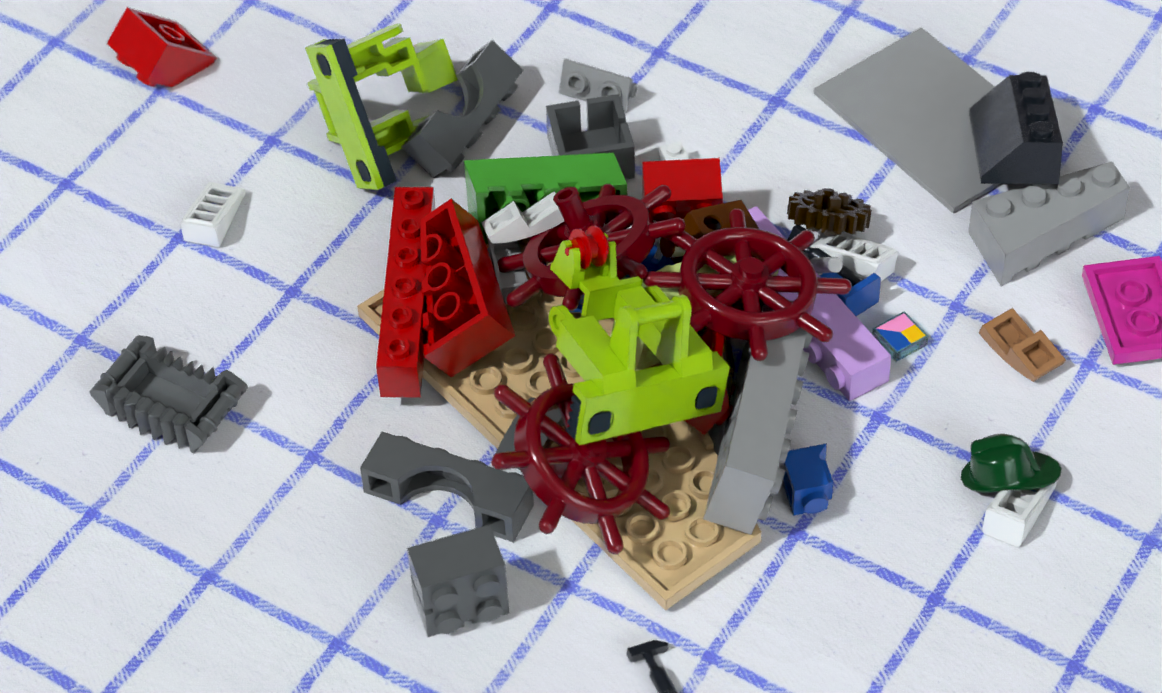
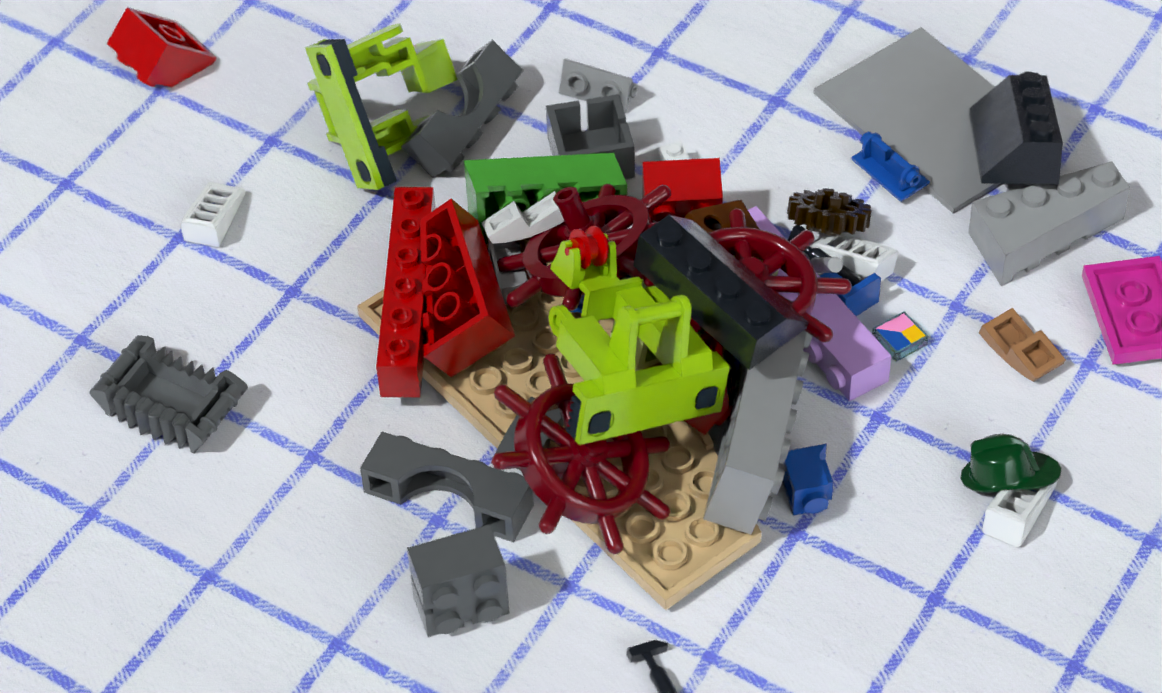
none -> black slope [633,215,809,370]
none -> blue hinge [851,132,930,202]

